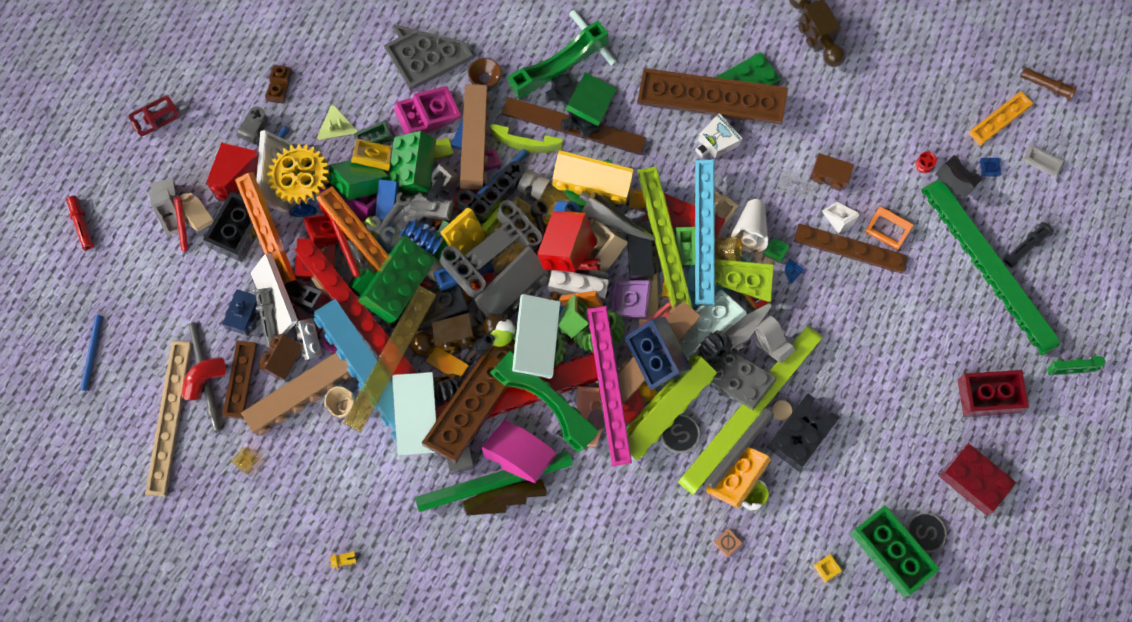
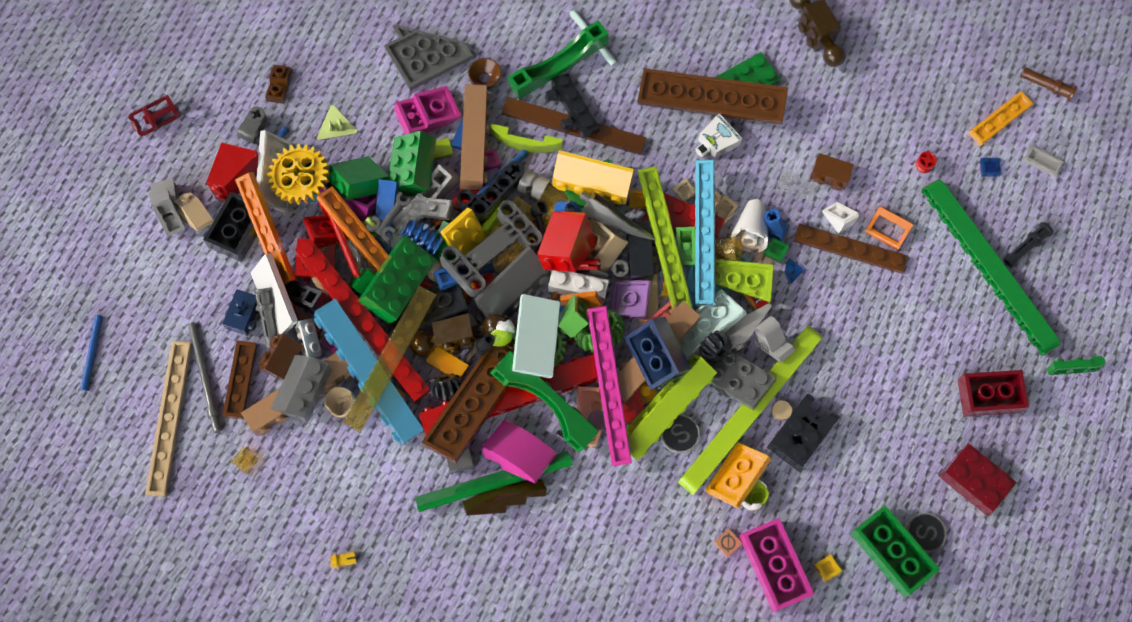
red pin [66,195,94,251] -> none
red bar [174,197,189,252] -> none
red cylinder [182,357,226,400] -> none
clear blue tile [289,201,316,217] -> none
yellow tile [351,139,392,171] -> none
dark green slope [353,120,395,144] -> none
light aqua tile [392,372,436,456] -> none
black tile [426,177,451,203] -> none
green tile [566,72,617,126] -> none
dark grey axle [705,408,774,489] -> none
black brick [935,155,983,198] -> none
none -> dark grey slope [271,355,332,423]
none -> light grey bush [611,260,629,280]
none -> tan tile [672,178,696,202]
none -> dark pink brick [739,518,814,612]
none -> blue piece [764,208,790,241]

